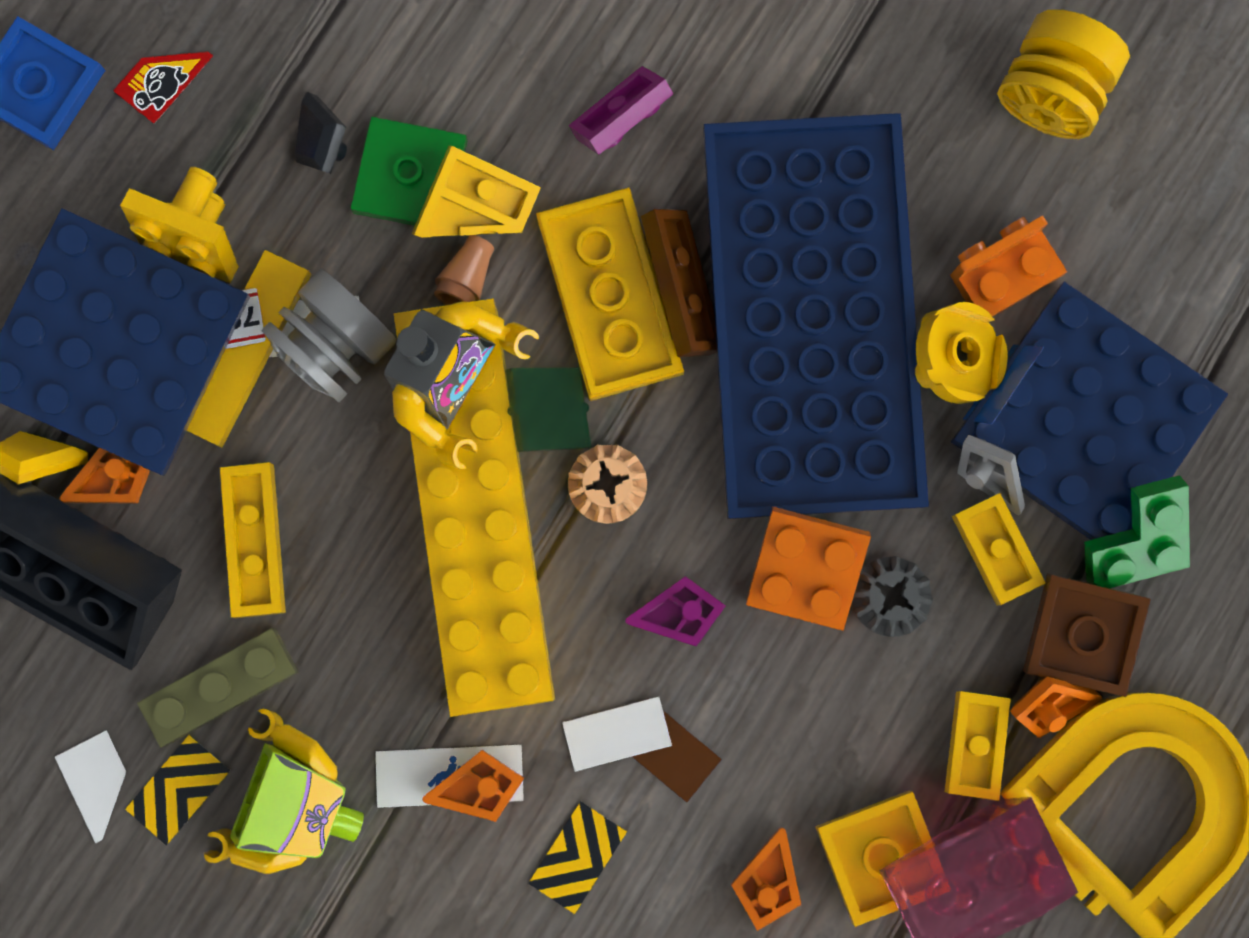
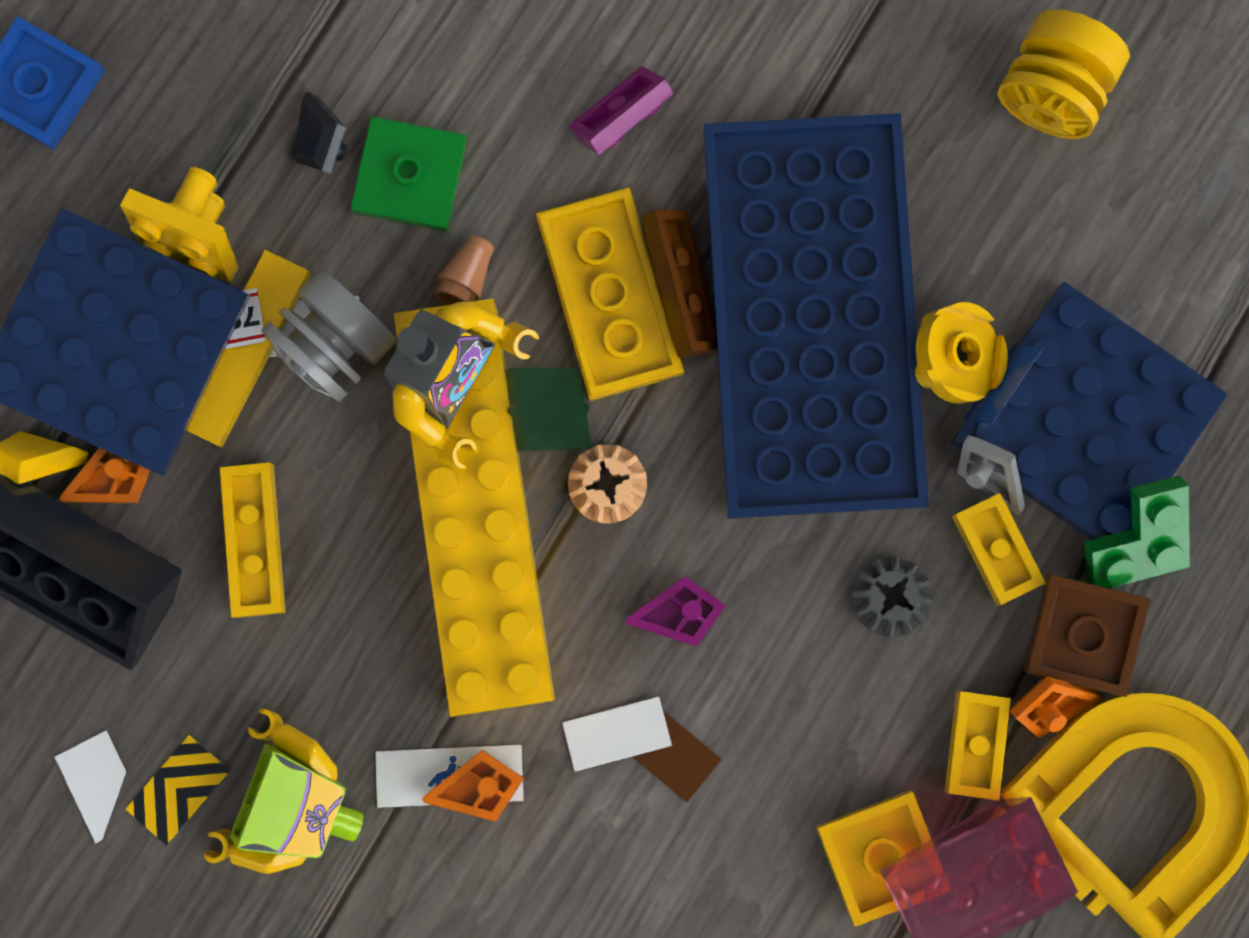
sticker [113,52,213,124] -> none
olive plate [137,628,299,748] -> none
yellow wing [412,146,541,238] -> none
sticker [528,801,627,914] -> none
orange piece [731,827,801,931] -> none
orange plate [746,506,871,631] -> none
orange bracket [950,216,1067,317] -> none

